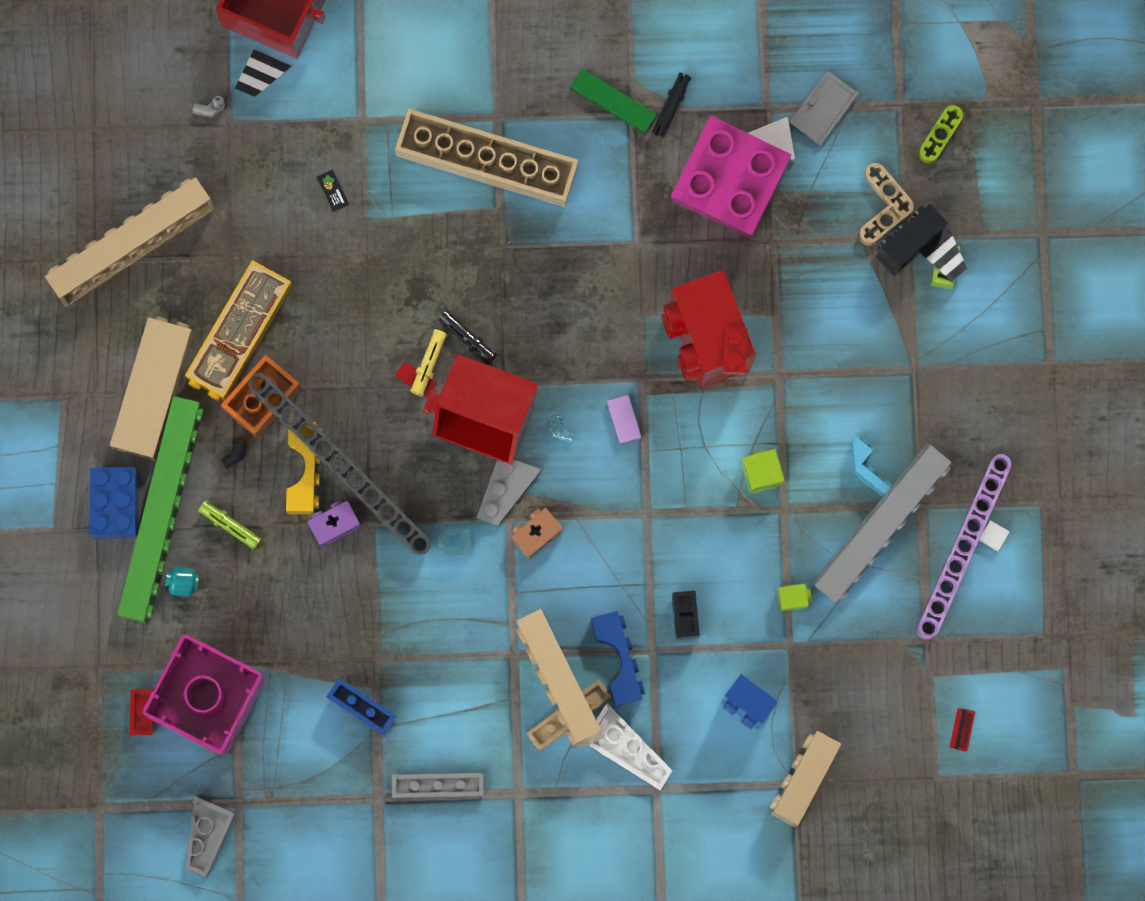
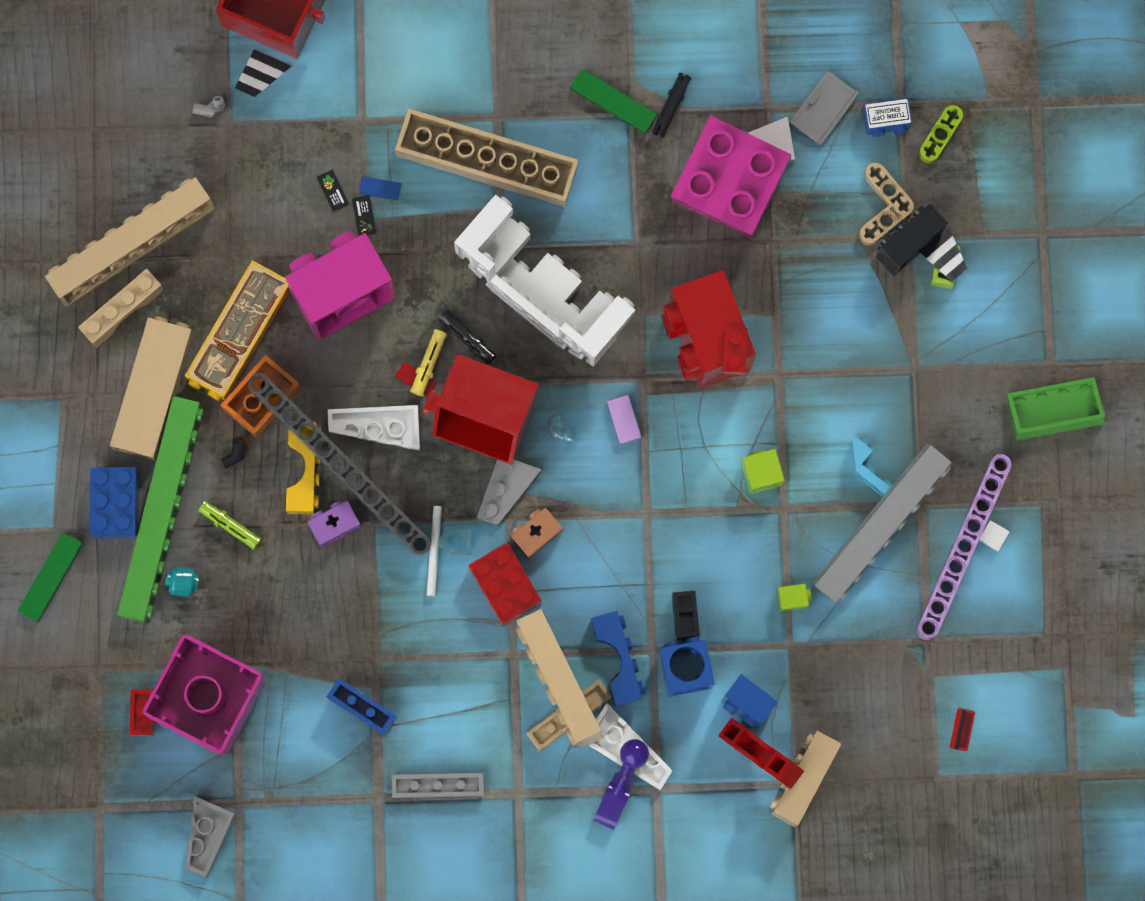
none -> green tile [17,532,83,623]
none -> tan arch [78,269,164,349]
none -> dark pink brick [285,231,396,341]
none -> white wing [328,405,420,451]
none -> black sticker [352,195,376,236]
none -> blue sticker [359,177,401,200]
none -> white bar [426,506,442,597]
none -> white brick [454,195,635,367]
none -> red brick [468,542,542,627]
none -> dark purple beam [593,739,649,830]
none -> blue brick [659,637,715,697]
none -> red arch [718,718,804,790]
none -> brick [862,98,912,137]
none -> bright green slope [1007,377,1106,441]

